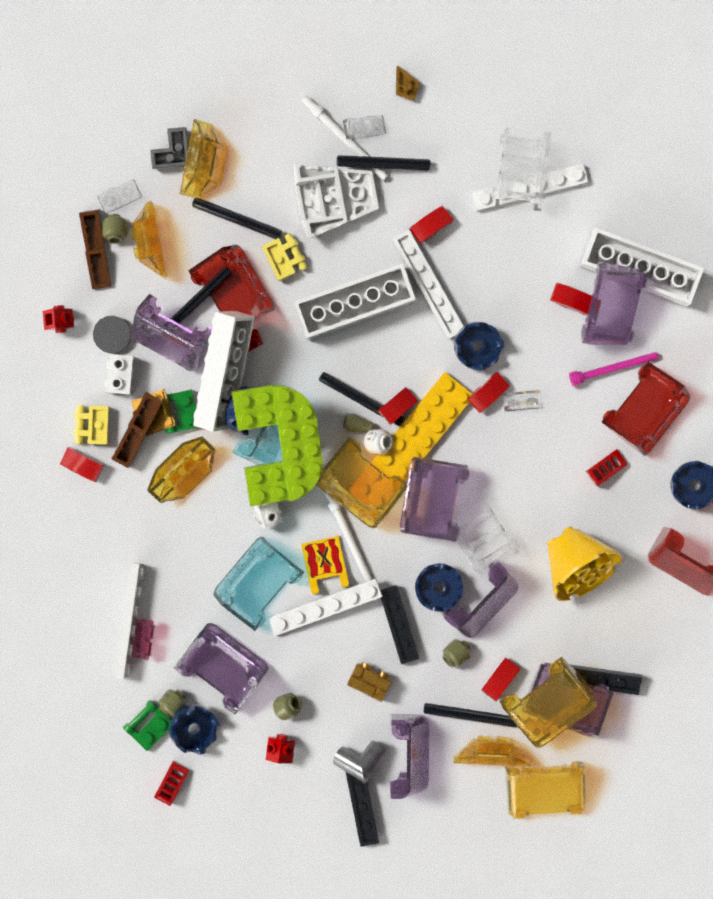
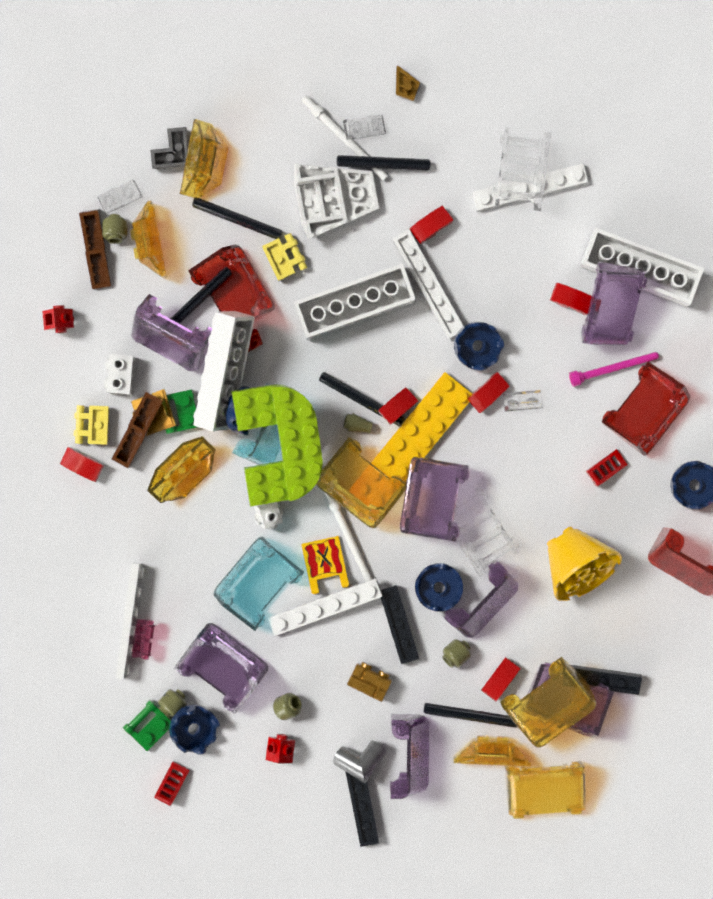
dark grey tile [93,315,131,354] -> none
white head [364,429,393,455] -> none

